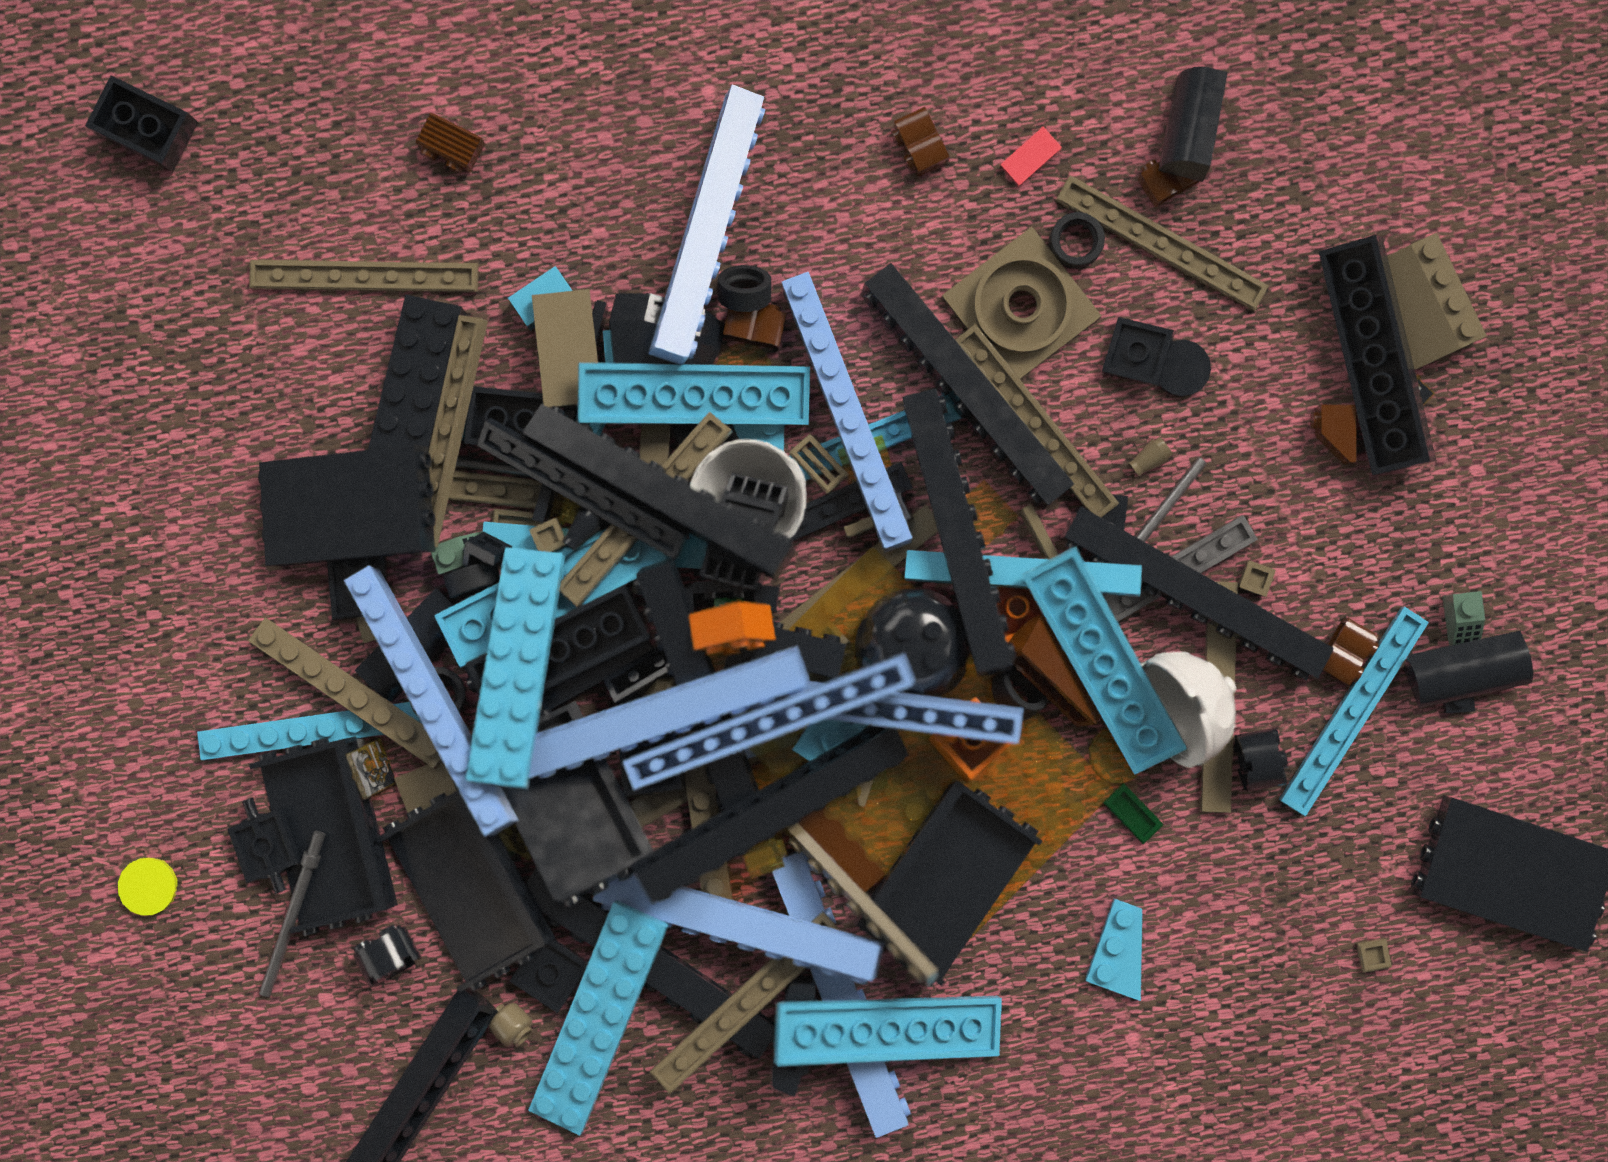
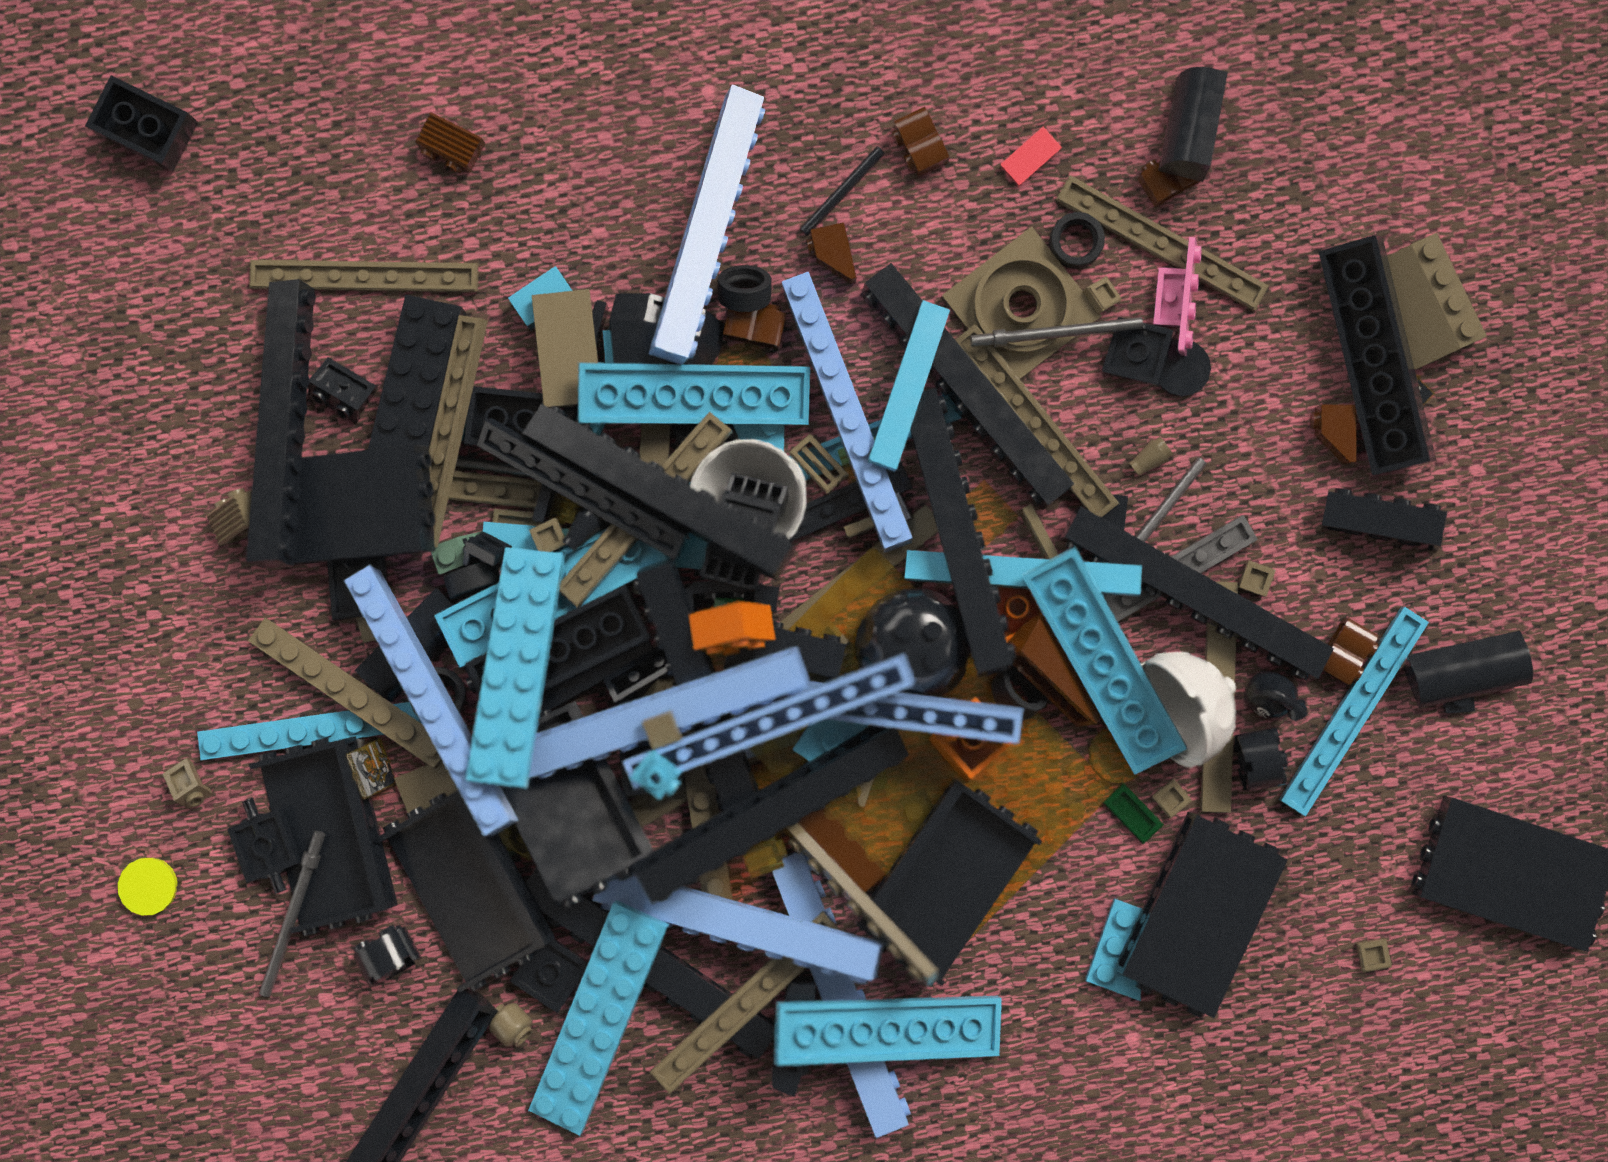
sand green slope [1442,591,1485,646] -> none
none -> dark tan bracket [163,758,212,809]
none -> dark tan brick [206,488,252,546]
none -> black brick [246,279,316,568]
none -> black bracket [308,357,377,423]
none -> medium azure brick [630,750,682,799]
none -> dark tan tile [642,710,682,750]
none -> black bar [799,146,885,236]
none -> reddish brown slope [806,222,857,284]
none -> medium azure tile [868,300,950,471]
none -> flat silver bar [970,317,1143,347]
none -> dark tan tile [1082,276,1122,315]
none -> black panel [1114,812,1288,1019]
none -> dark tan tile [1151,778,1192,819]
none -> bright pink bracket [1153,237,1202,356]
none -> black piece [1244,671,1308,721]
none -> black wedge [1321,488,1447,552]

